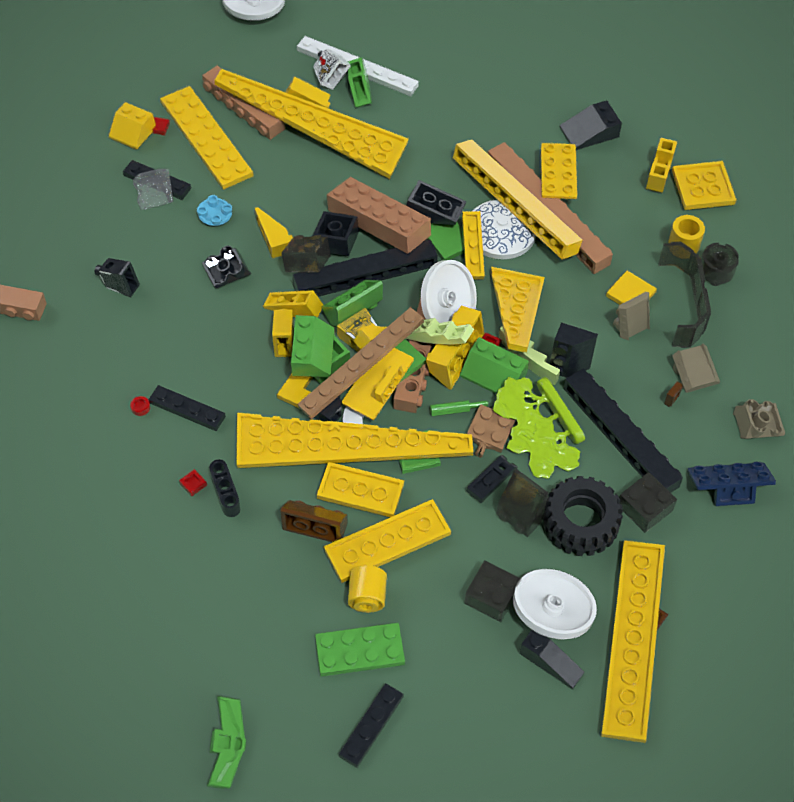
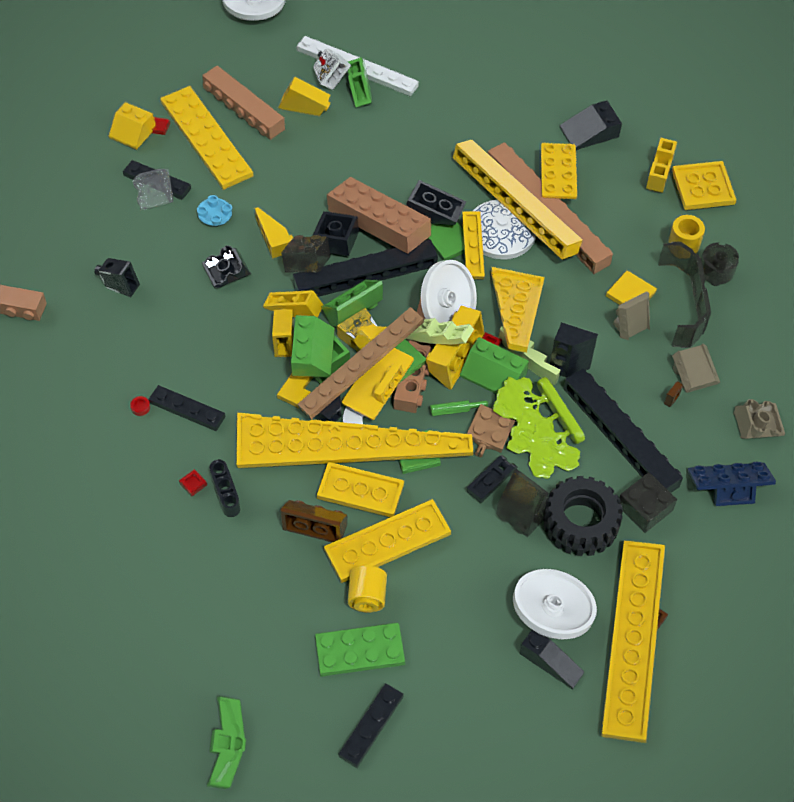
yellow wing [214,69,409,179] -> none
clear smoke brick [464,560,522,622] -> none

